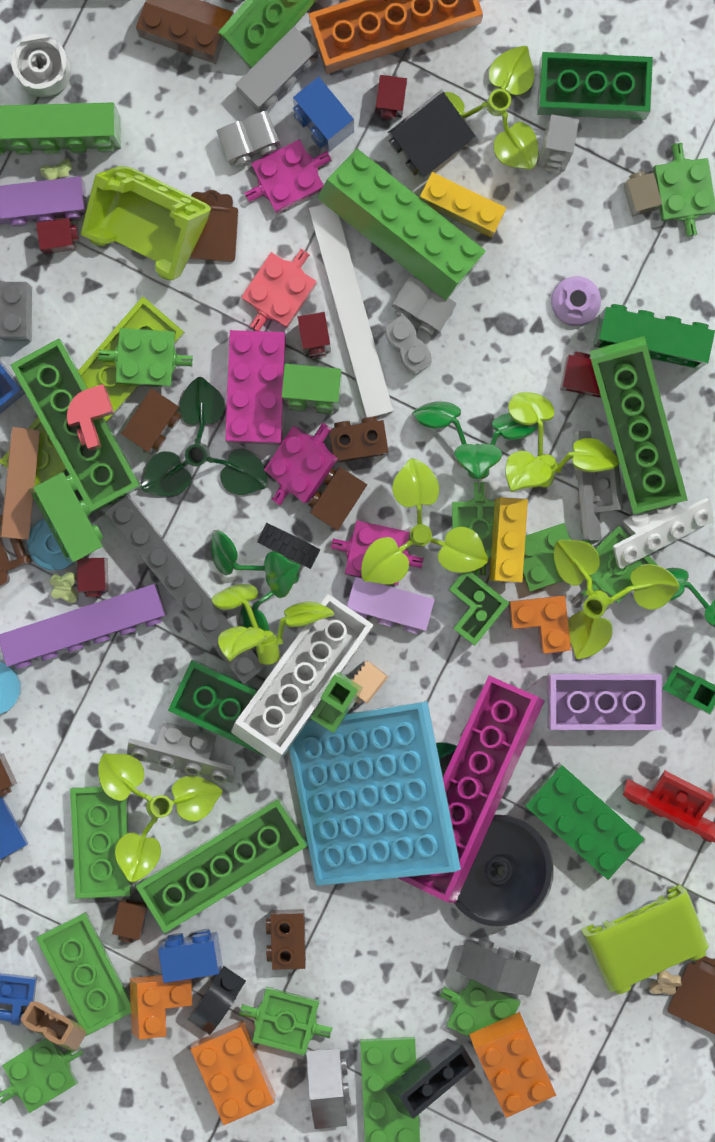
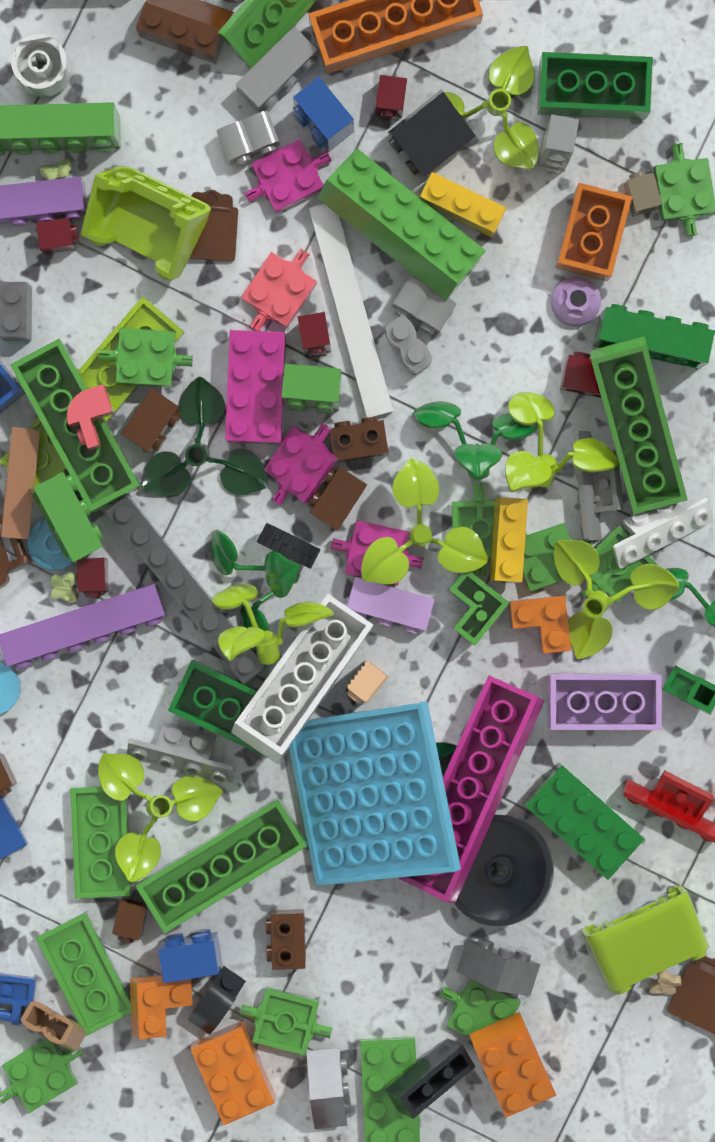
bright green brick [311,672,363,733] -> none
none -> orange brick [555,183,632,282]

